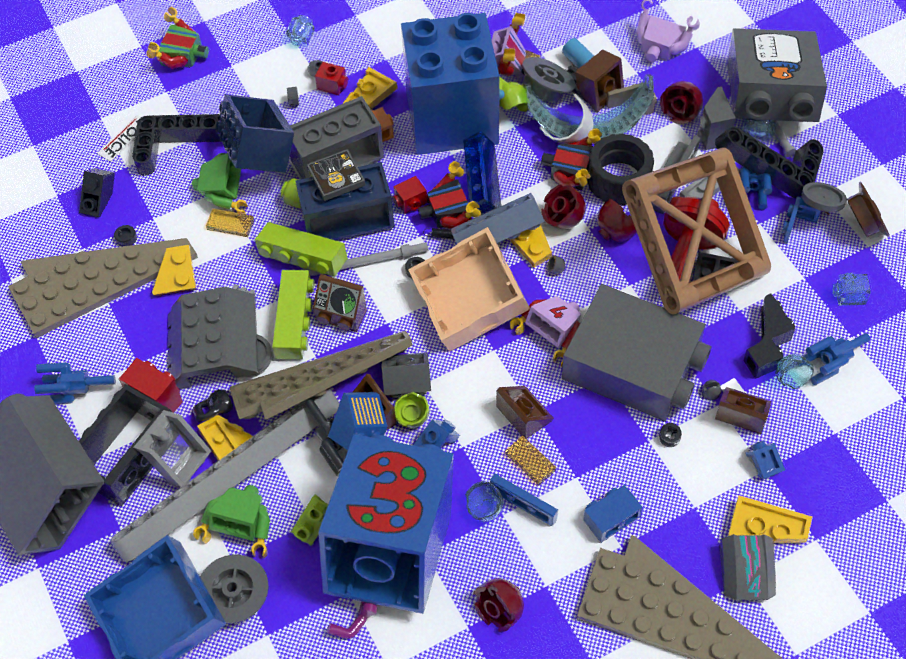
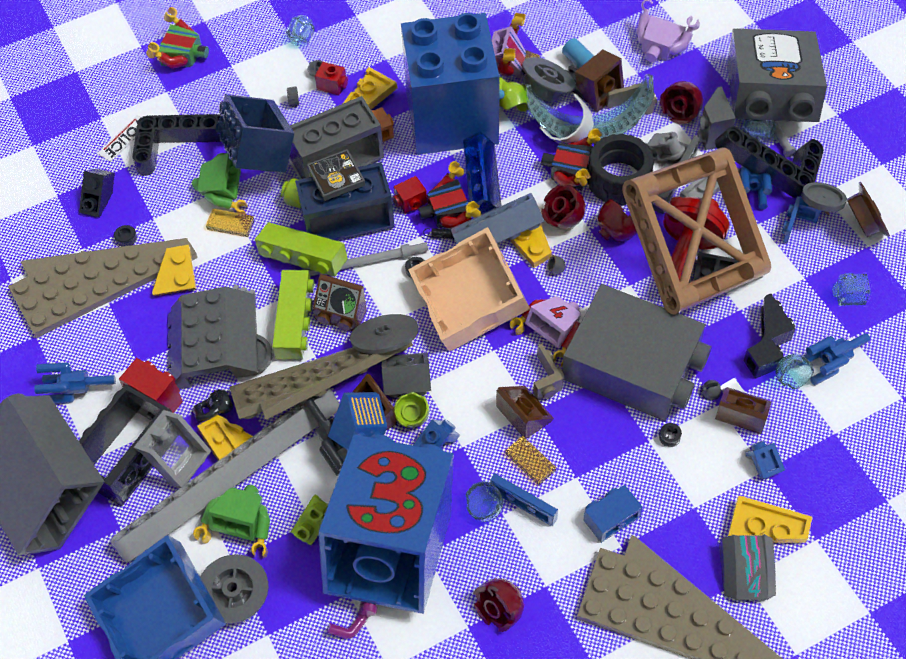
none -> dark grey piece [350,314,419,354]
none -> bracket [533,343,565,401]
none -> light grey piece [647,132,686,161]

